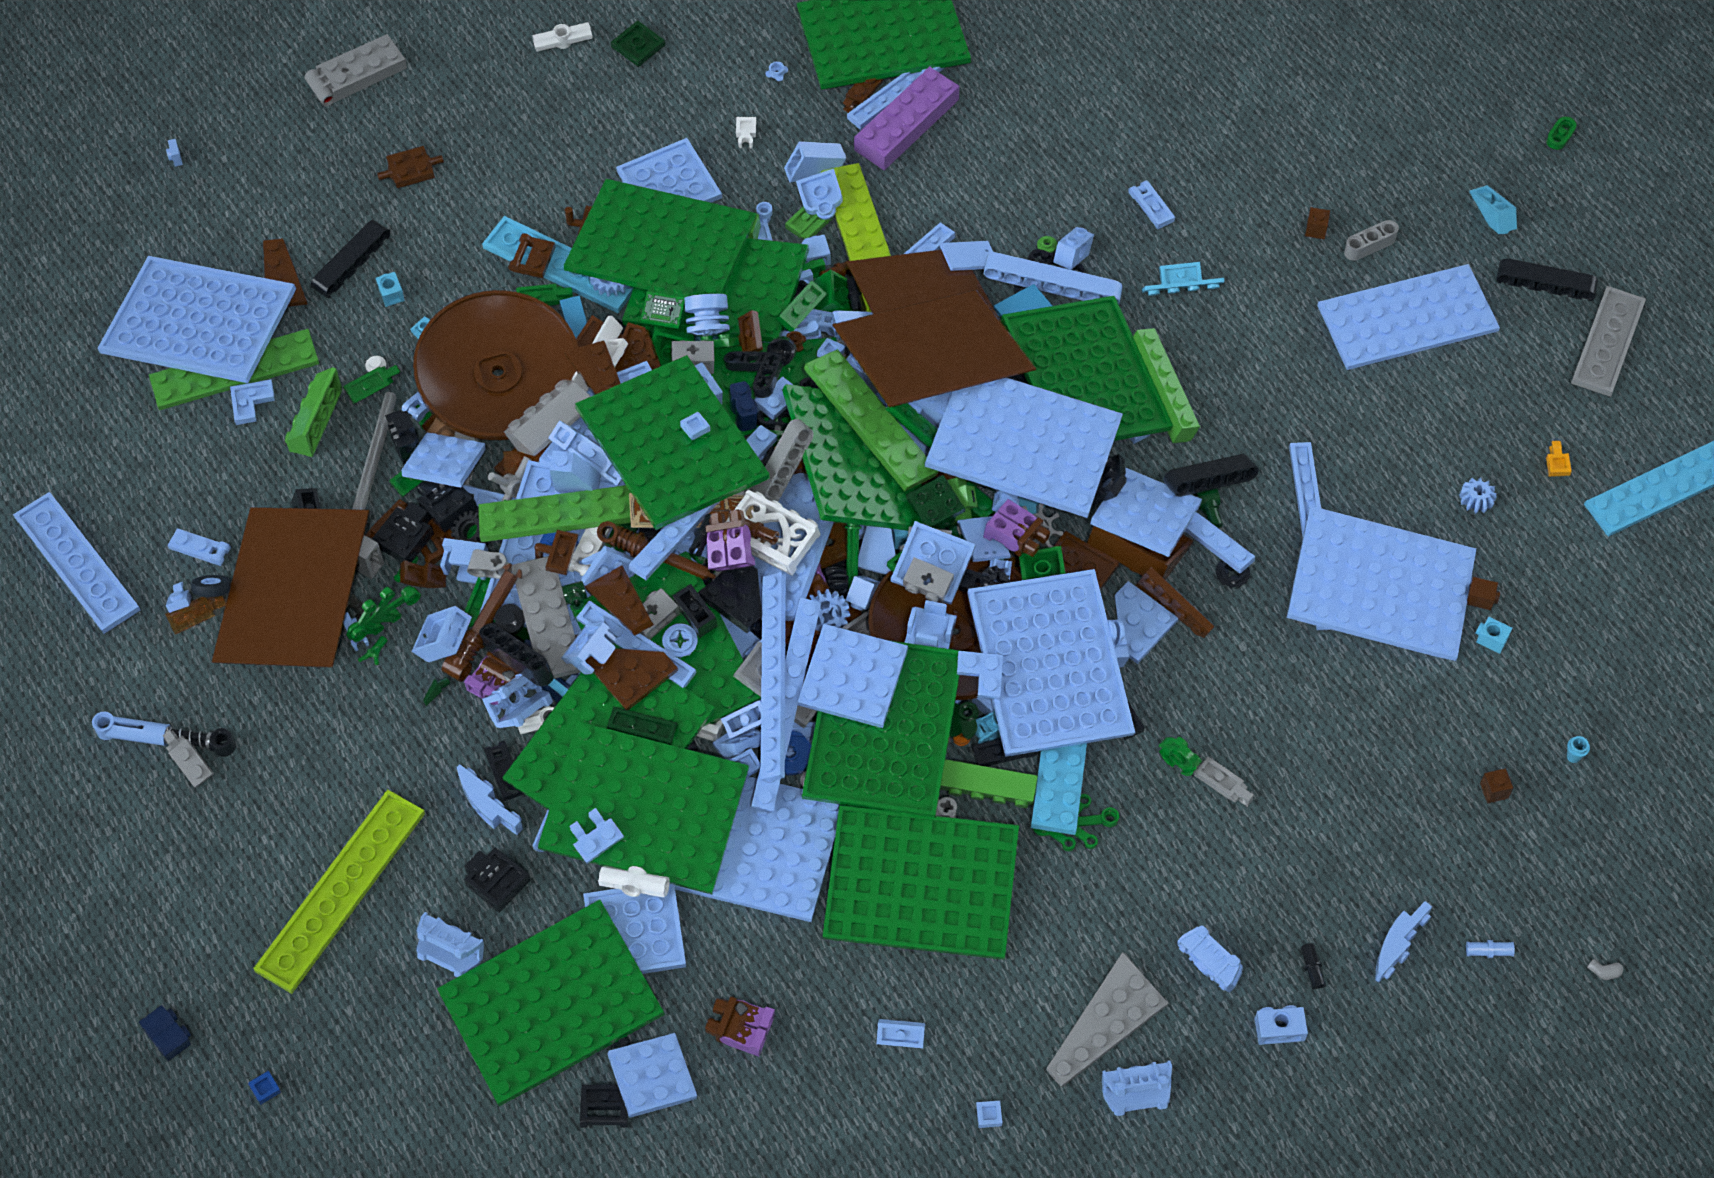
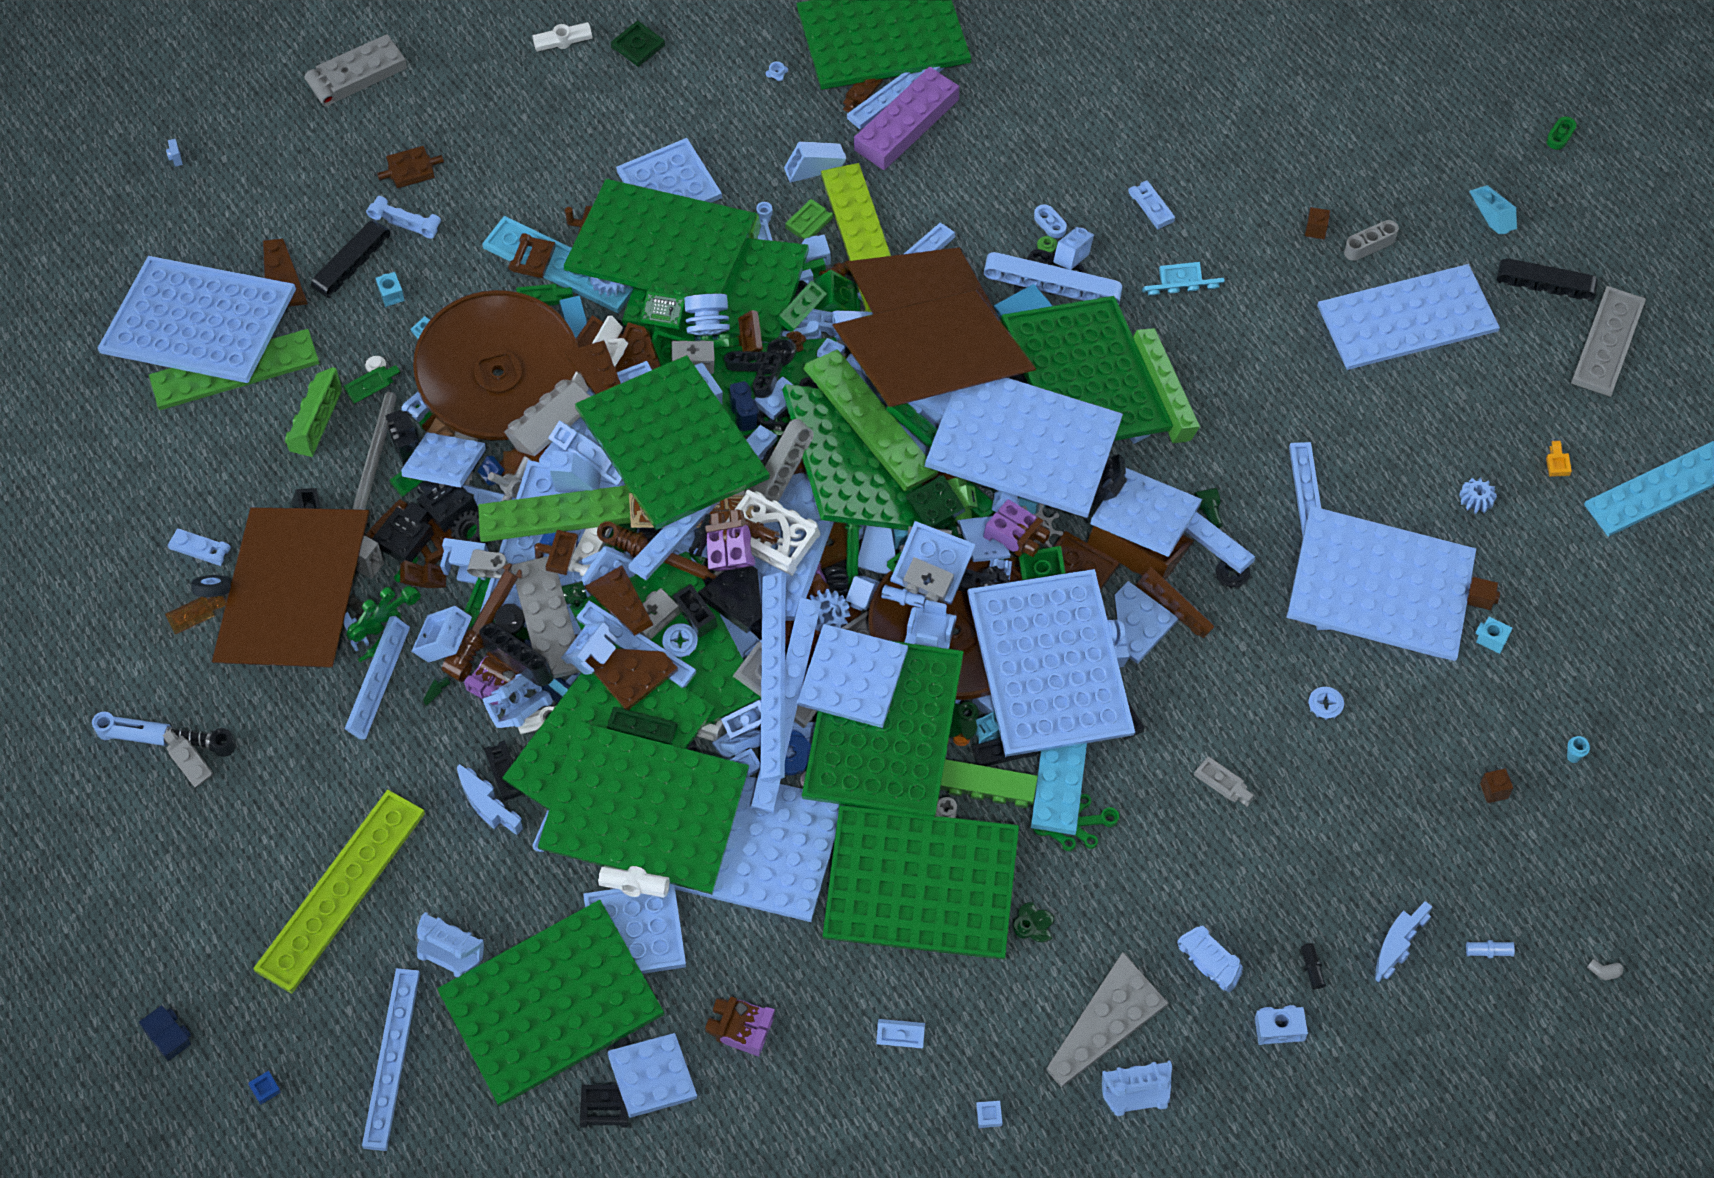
light blue plate [13,492,141,634] -> none
light blue plate [166,582,192,613] -> none
light blue plate [230,380,275,425] -> none
black piece [464,847,530,913] -> none
light blue plate [569,808,624,864] -> none
light blue plate [680,412,710,440] -> none
white plate [736,117,756,148] -> none
light blue plate [796,169,843,220] -> none
black axle [847,276,865,312] -> none
light blue container [940,241,993,271] -> none
light blue plate [957,651,1003,700] -> none
green plate [1159,737,1202,776] -> none
black beam [1163,454,1259,497] -> none
none -> light blue plate [345,616,410,740]
none -> light blue plate [362,968,420,1151]
none -> light blue plate [366,196,441,239]
none -> blue plate [477,456,504,485]
none -> light blue pin [881,585,926,609]
none -> dark green plate [1013,902,1055,943]
none -> light blue plate [1034,205,1067,238]
none -> light blue gear [1308,687,1344,720]

